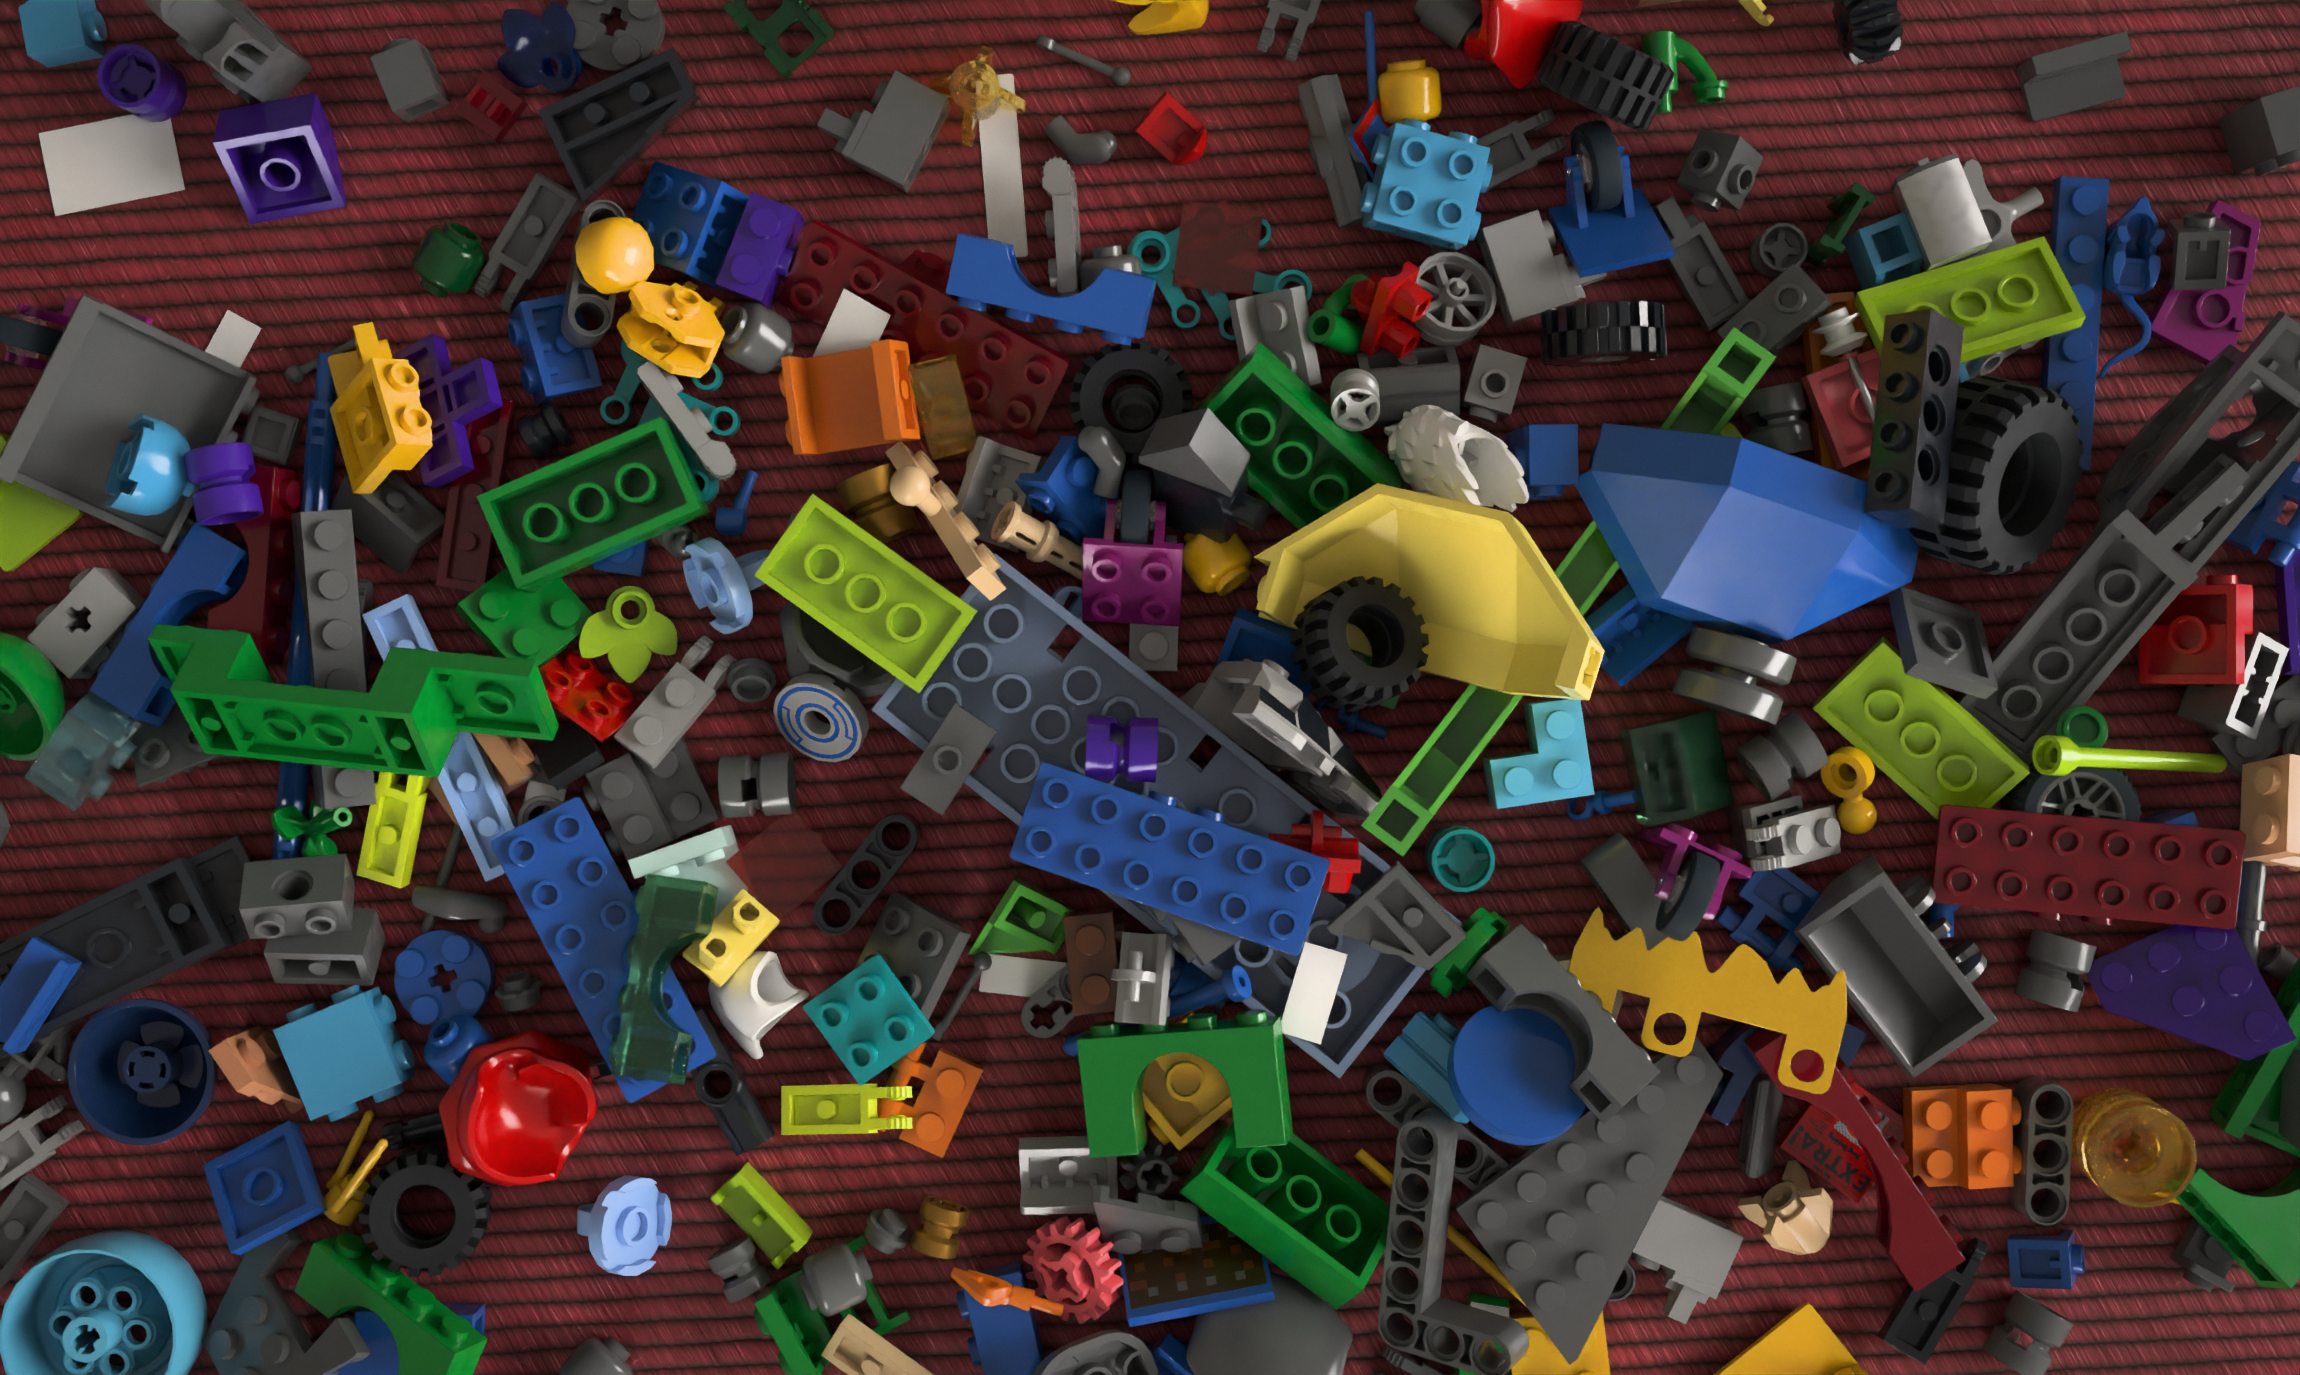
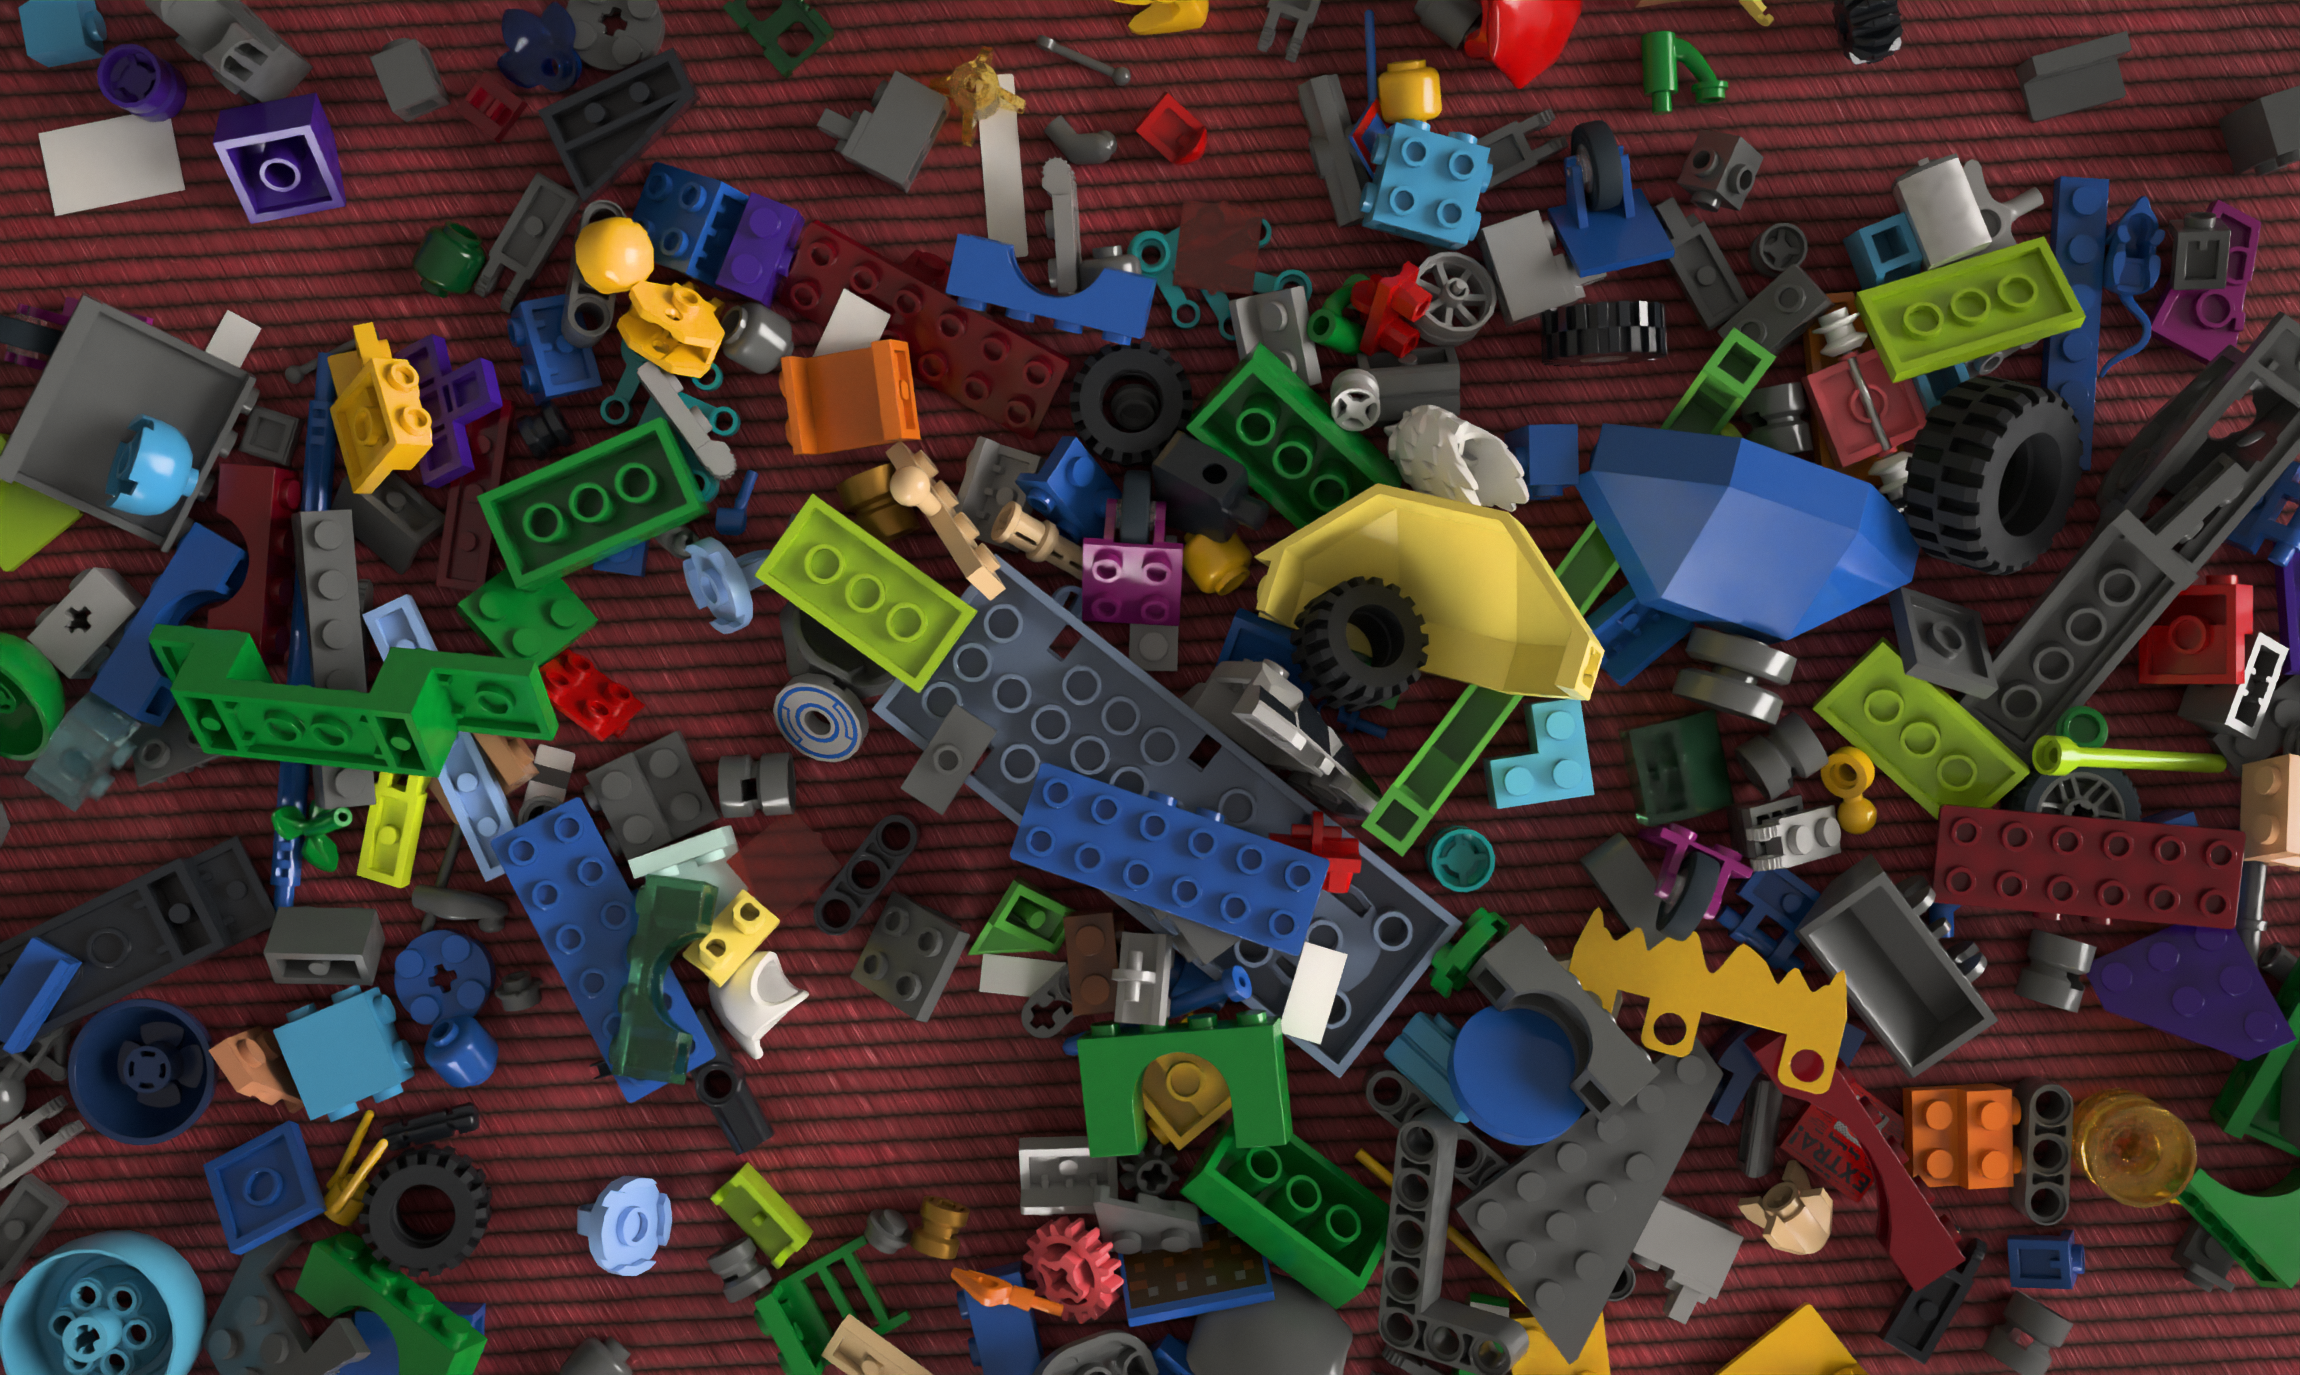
dark purple wheel [184,442,264,526] -> none
dark grey brick [239,854,355,939] -> none
red piece [439,1029,598,1187] -> none
black piece [533,721,605,791] -> none
lime plate [579,586,678,683] -> none
light grey hinge [614,635,738,769] -> none
dark grey plate [727,658,776,703] -> none
neon yellow hinge [781,1084,912,1135] -> none
dark grey head [796,1243,873,1317] -> none
teal bracket [803,954,935,1086] -> none
orange plate [877,1042,984,1158] -> none
clear yellow plate [908,354,978,460] -> none
dark grey hinge [931,952,992,1042] -> none
dark grey arm [1078,426,1126,498] -> none
dark purple wheel [1085,715,1158,783] -> none
dark grey slope [1138,407,1250,497] -> none
dark grey wing [1326,860,1466,970] -> none
light grey brick [1460,344,1528,424] -> none
black tyre [1536,20,1675,130] -> none
blue hand [1567,790,1638,822] -> none
dark green piece [1804,182,1876,268] -> none
black brick [1865,309,1964,528] -> none

